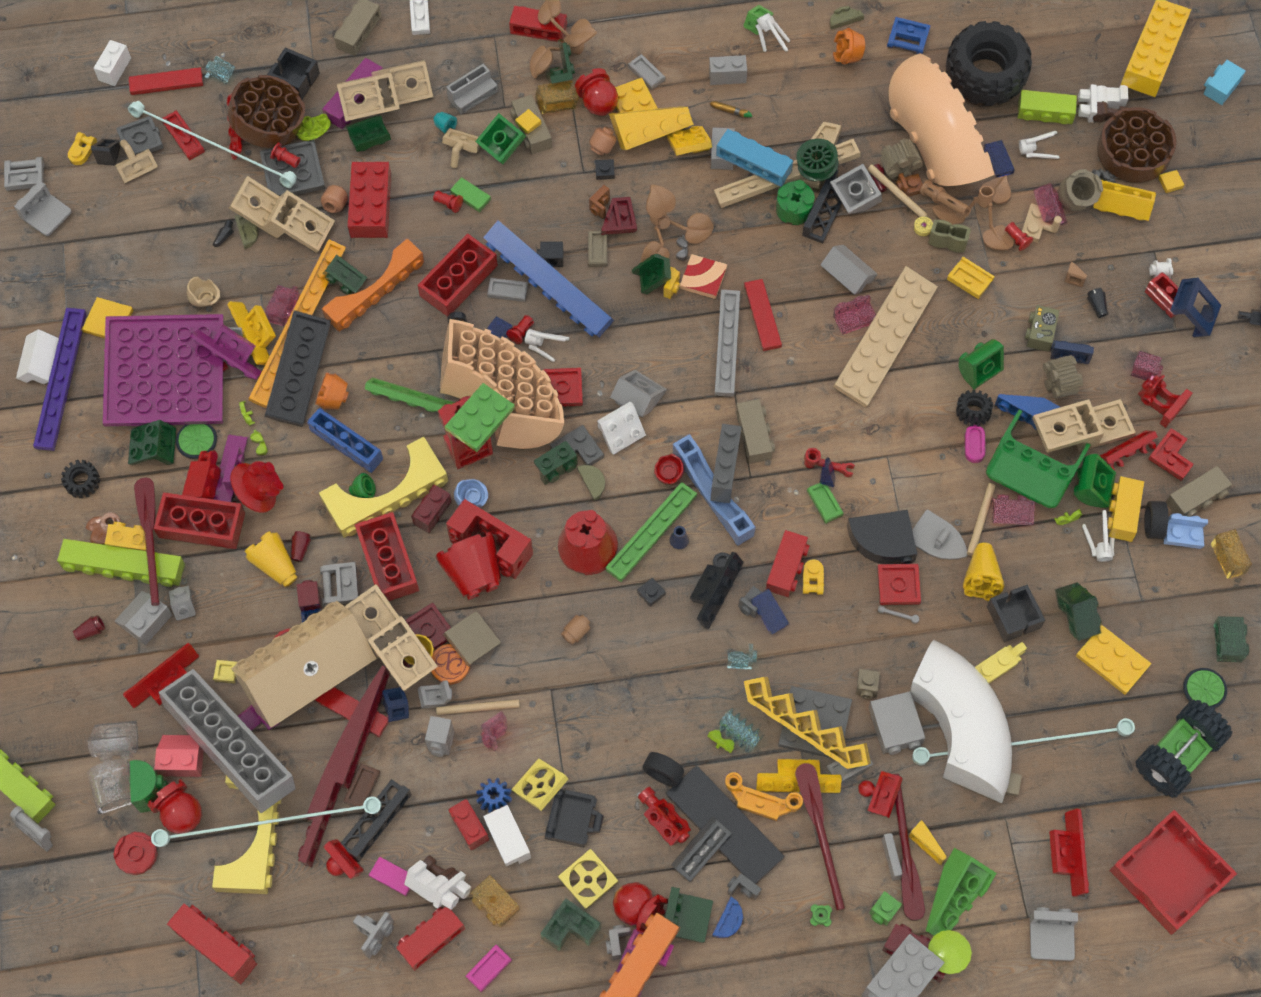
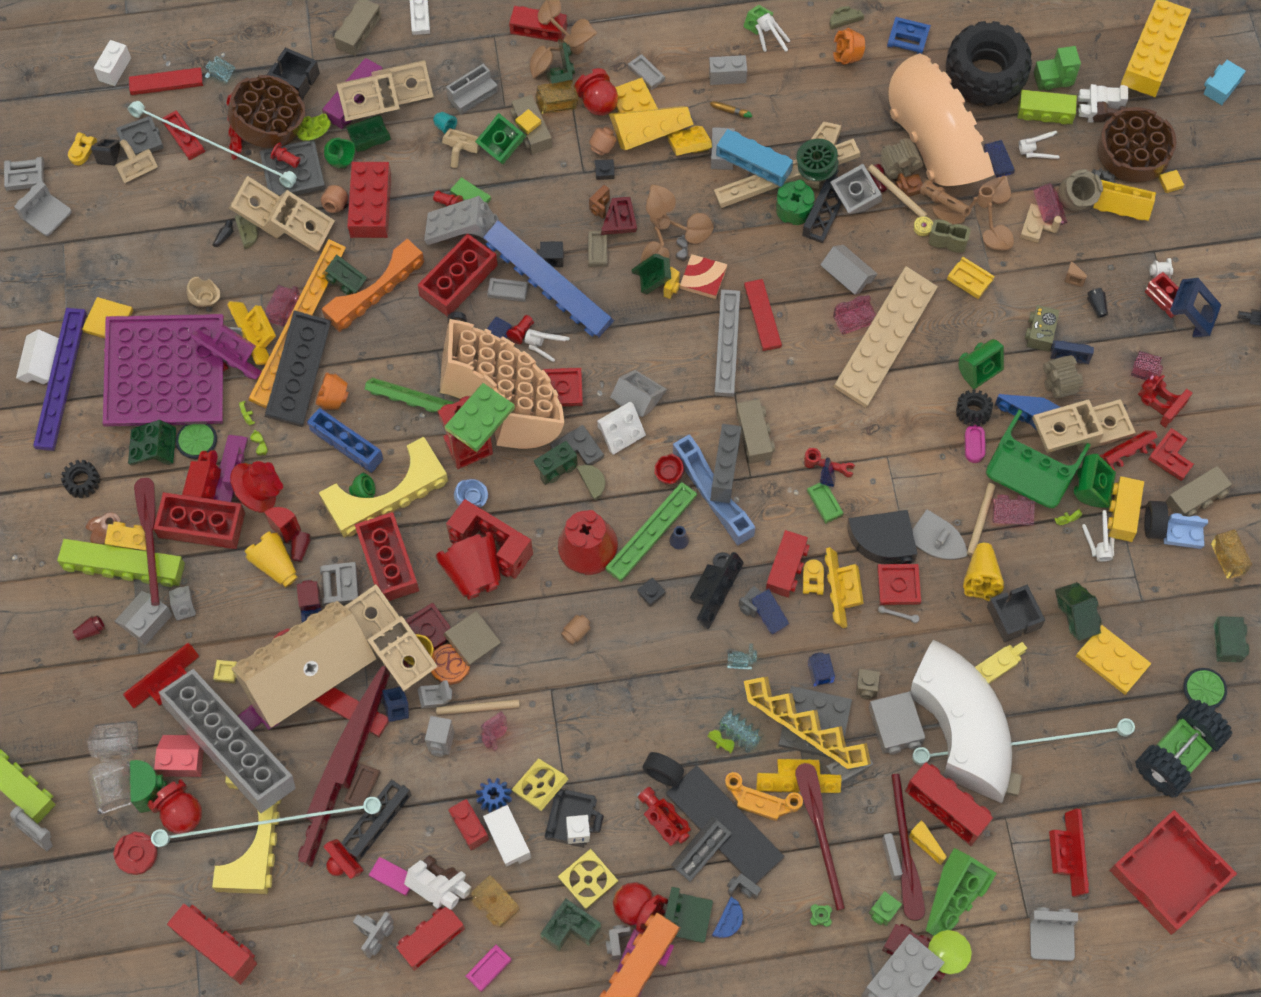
dark red brick [411,485,452,533] -> none
red plate [858,771,903,818] -> none
red pin [1005,222,1034,251] -> none
none -> red brick [264,507,301,543]
none -> green hair [324,138,355,169]
none -> light grey bracket [424,196,499,245]
none -> white brick [566,815,590,844]
none -> clear blue brick [808,652,835,687]
none -> yellow bracket [825,547,864,628]
none -> red brick [905,762,993,846]
none -> bright green brick [1033,46,1081,90]

